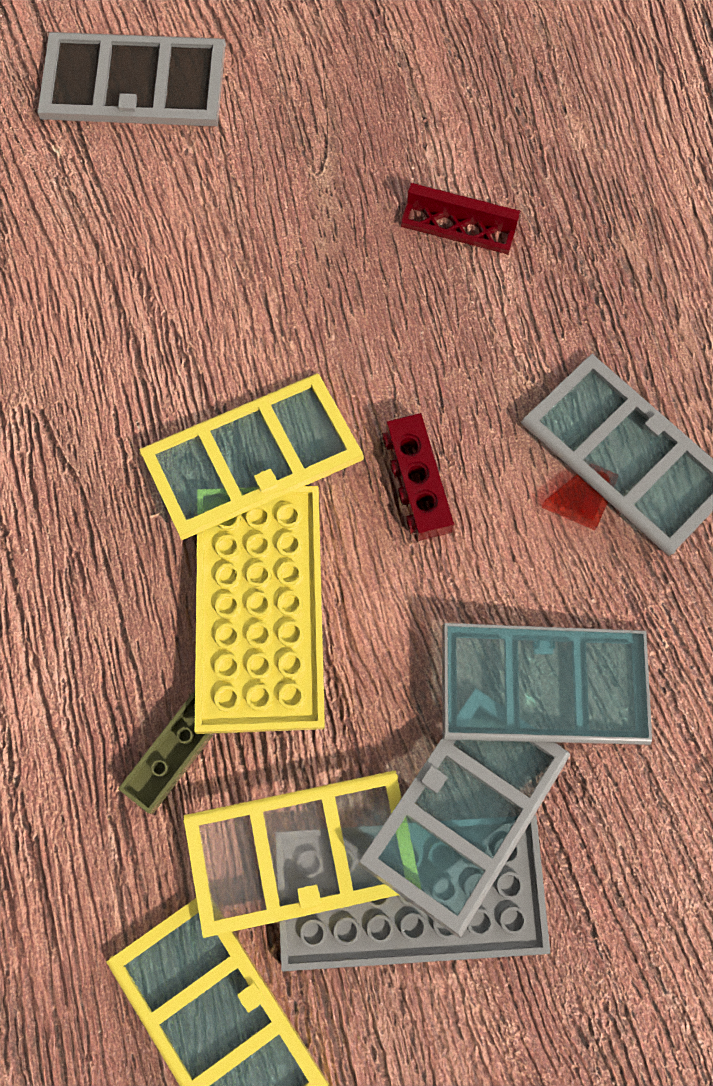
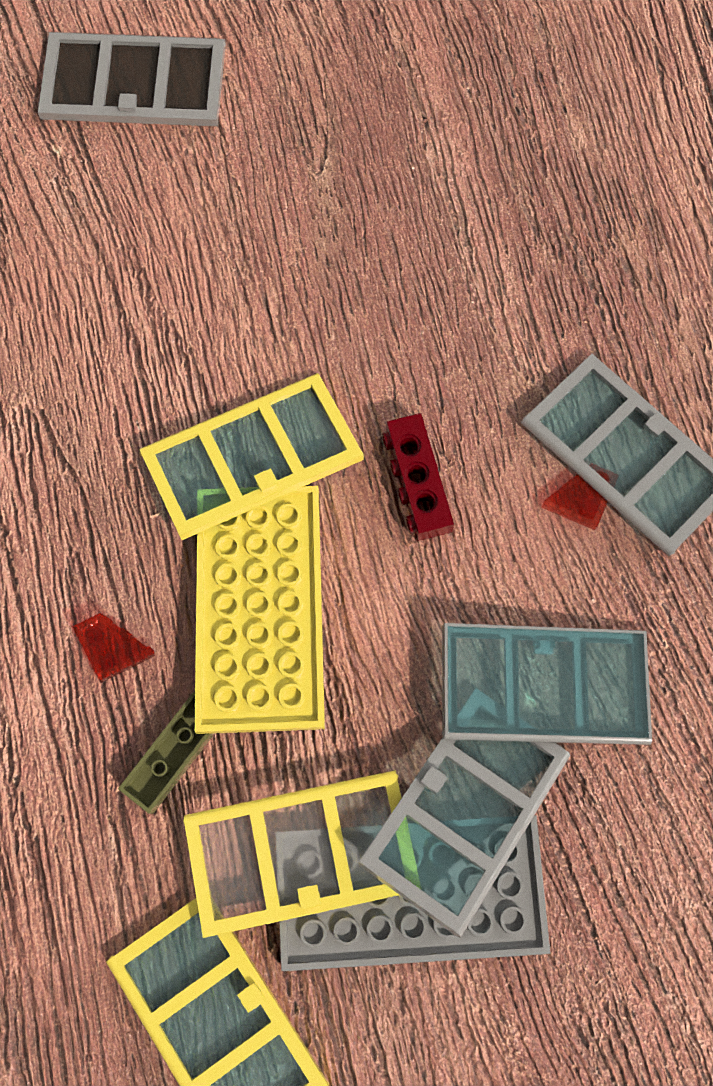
dark red fence [401,183,521,255] -> none
none -> clear red wing [72,613,155,683]

